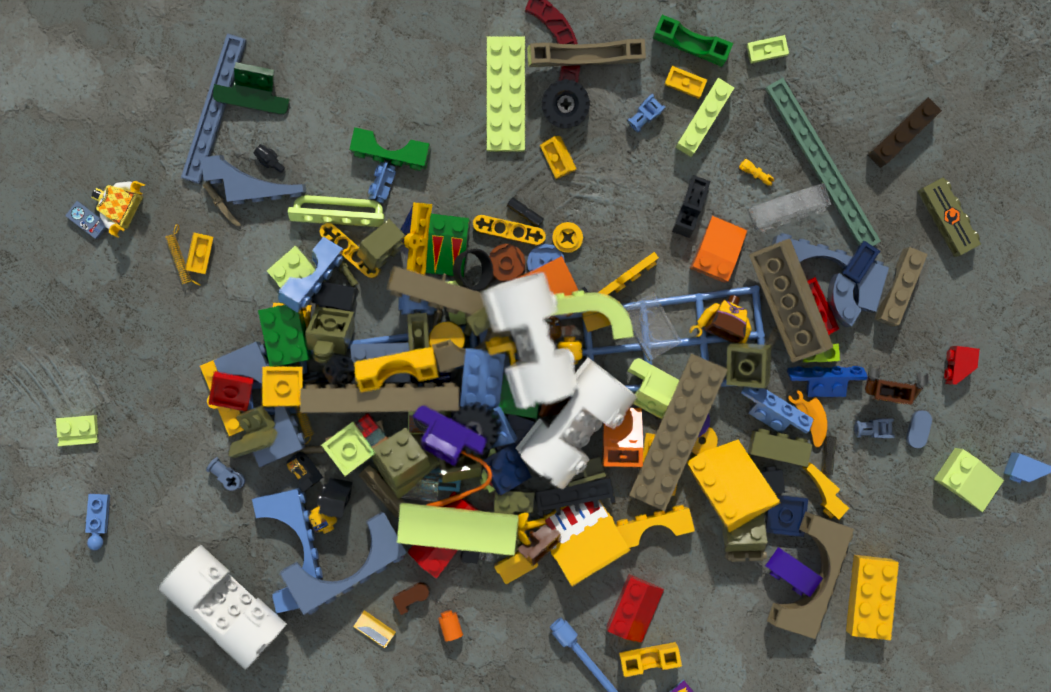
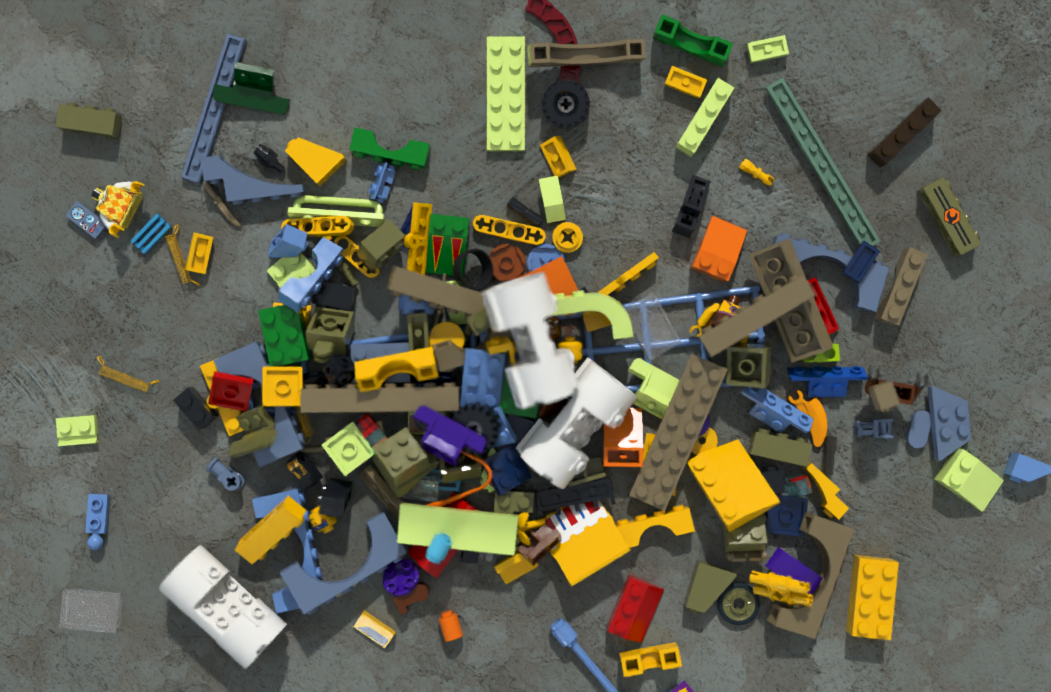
medium blue connector [627,94,666,133] -> none
clear brick [748,183,831,232] -> none
sand blue brick [828,273,862,327] -> none
red slope [944,346,980,385] -> none
none -> olive brick [55,102,122,139]
none -> clear tile [59,588,123,633]
none -> yellow piece [97,356,160,393]
none -> dark azure tile [130,214,172,255]
none -> black brick [173,387,219,429]
none -> yellow brick [235,495,306,564]
none -> medium blue slope [267,224,308,258]
none -> yellow beam [281,216,354,237]
none -> yellow slope [285,137,347,186]
none -> dark purple dish [383,559,419,596]
none -> medium azure brick [426,532,453,564]
none -> yellowish green slope [539,176,566,223]
none -> olive slope [684,560,737,614]
none -> dark tan brick [699,274,816,357]
none -> wheel [717,583,760,625]
none -> yellow pin [749,570,813,607]
none -> clear light blue leg [785,472,813,497]
none -> dark tan brick [868,381,900,413]
none -> sand blue wing [927,386,971,461]

